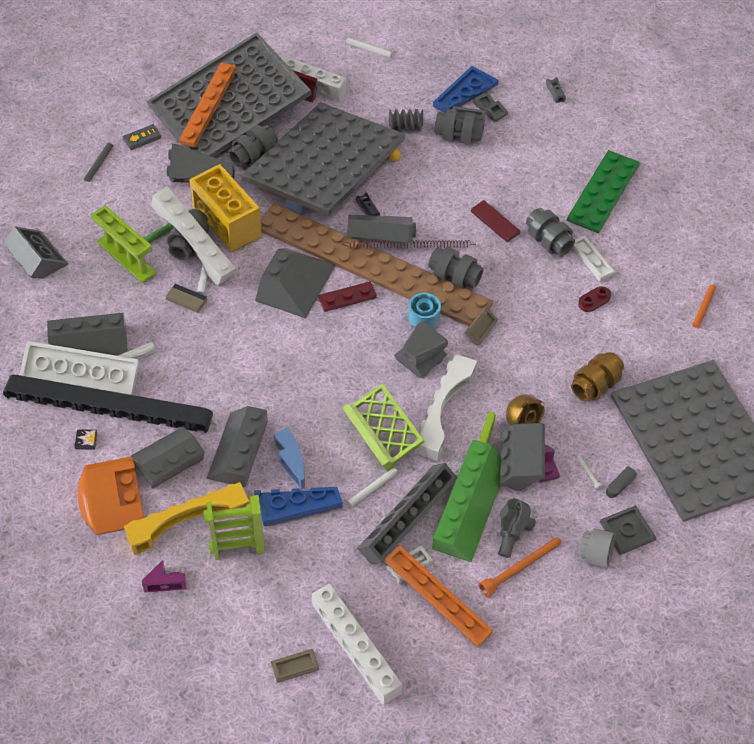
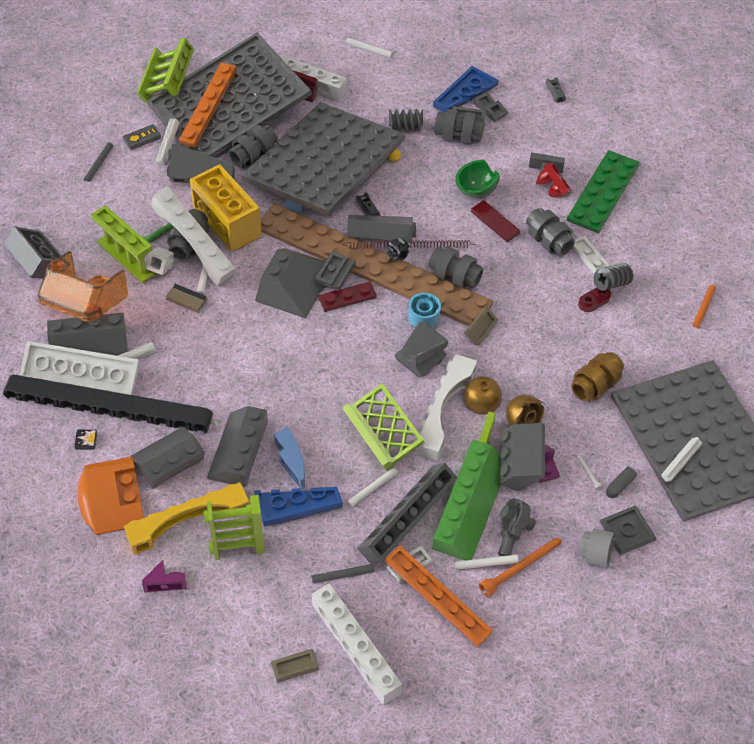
none -> clear orange windscreen [38,251,129,321]
none -> lime fence [137,37,195,104]
none -> white brick [145,247,175,275]
none -> white axle [156,118,179,165]
none -> dark grey bar [311,564,374,583]
none -> dark grey plate [315,251,356,291]
none -> black gear [387,238,410,261]
none -> green cylinder [455,159,500,198]
none -> white bar [455,555,519,570]
none -> pearl gold cylinder [463,376,502,415]
none -> dark grey tile [529,152,565,174]
none -> red tile [536,162,572,197]
none -> dark grey piece [593,263,634,291]
none -> white axle [661,437,702,482]

